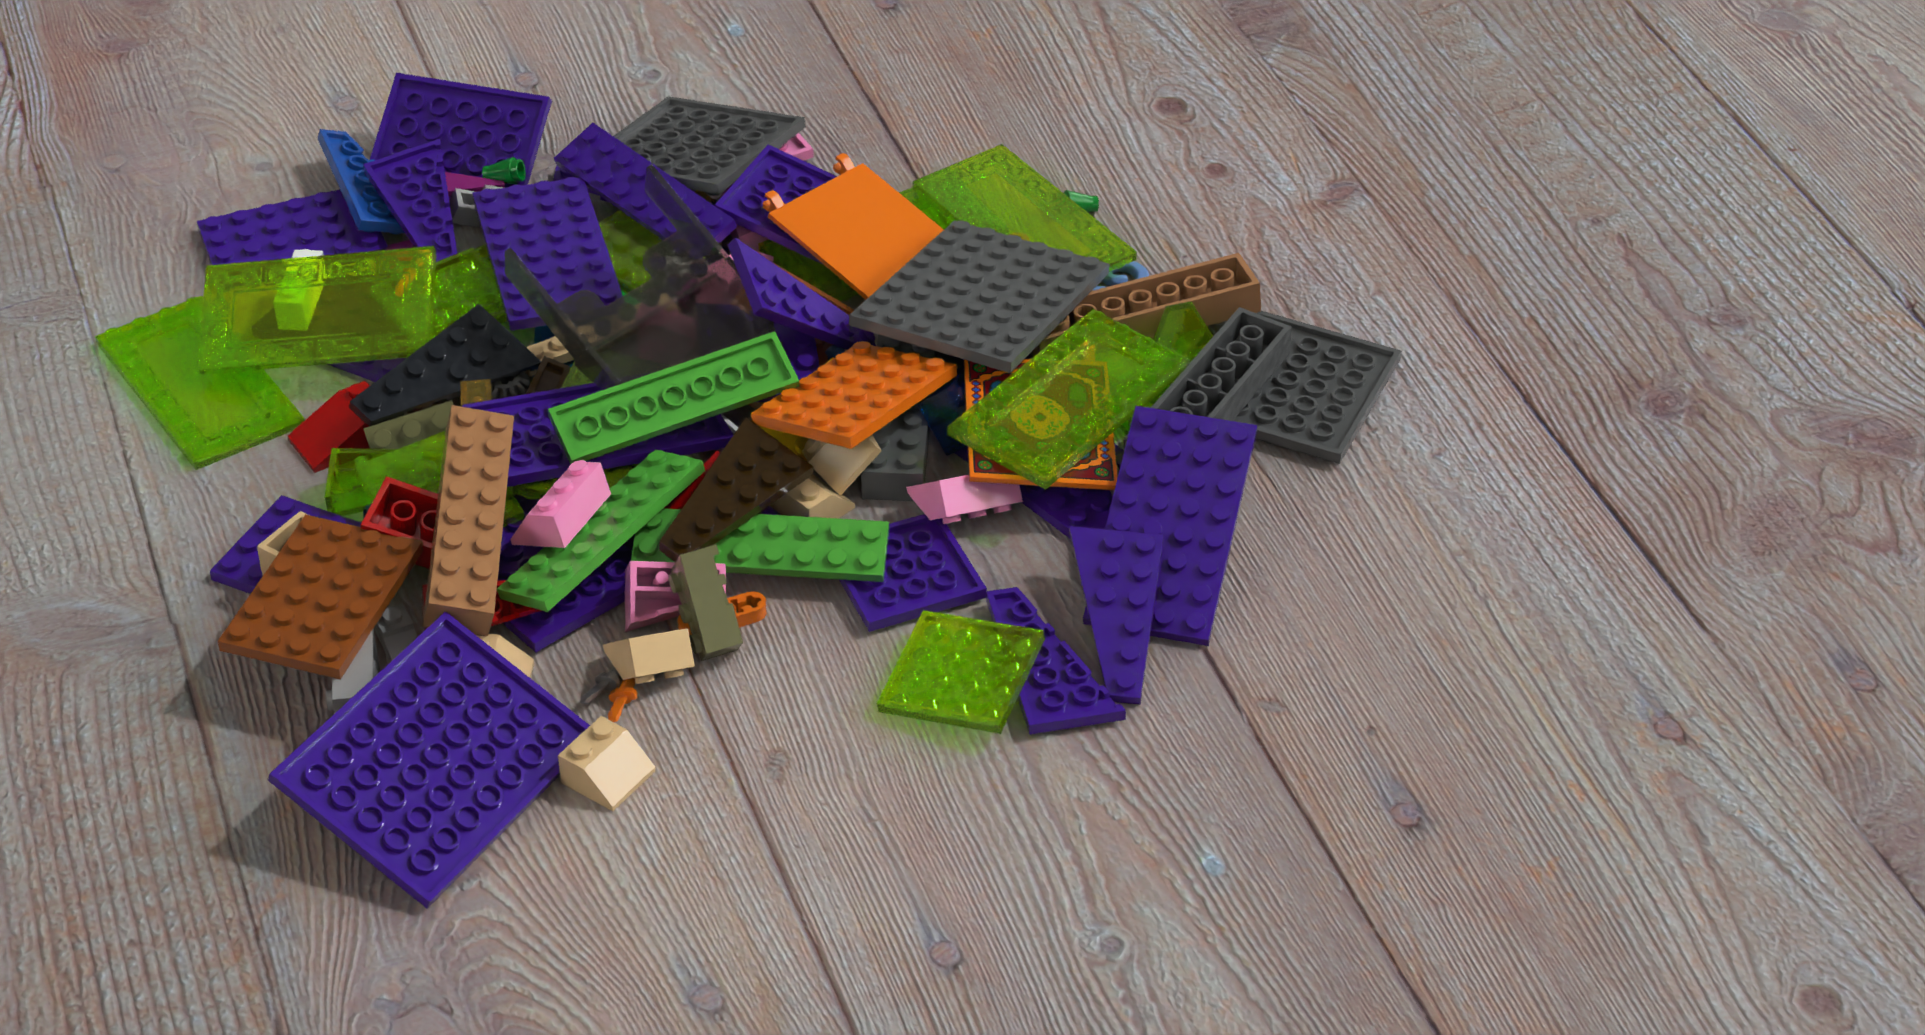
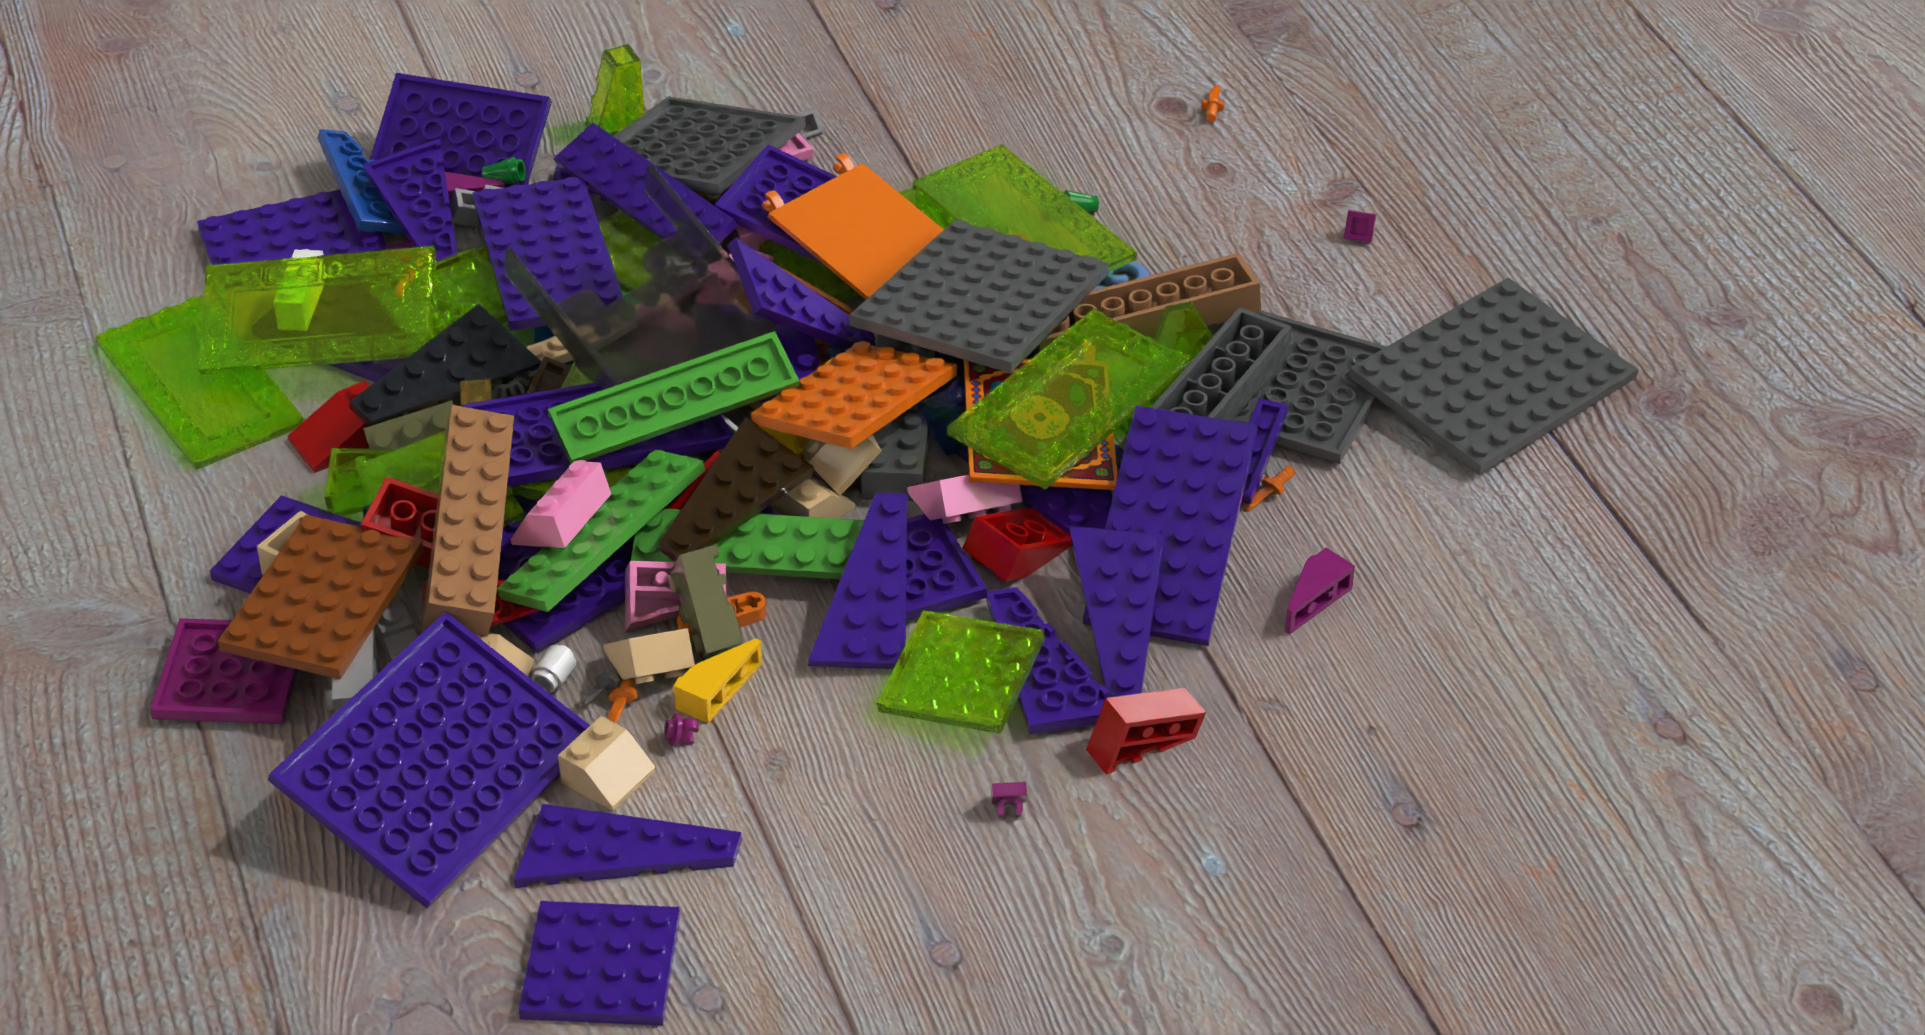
none -> magenta plate [150,618,298,724]
none -> dark purple wing [514,804,742,888]
none -> dark purple plate [519,901,680,1026]
none -> white brick [531,645,576,693]
none -> clear neon green wedge [584,44,645,136]
none -> magenta plate [664,713,699,747]
none -> yellow slope [673,638,762,723]
none -> light grey slope [793,107,824,139]
none -> dark purple wing [808,493,907,670]
none -> red slope [962,507,1073,582]
none -> magenta tile [991,782,1027,818]
none -> red wedge [1086,688,1206,775]
none -> orange piece [1201,85,1225,123]
none -> dark purple plate [1241,398,1288,504]
none -> orange piece [1244,465,1295,511]
none -> magenta slope [1285,547,1355,635]
none -> magenta tile [1344,210,1377,242]
none -> dark grey plate [1348,278,1638,474]

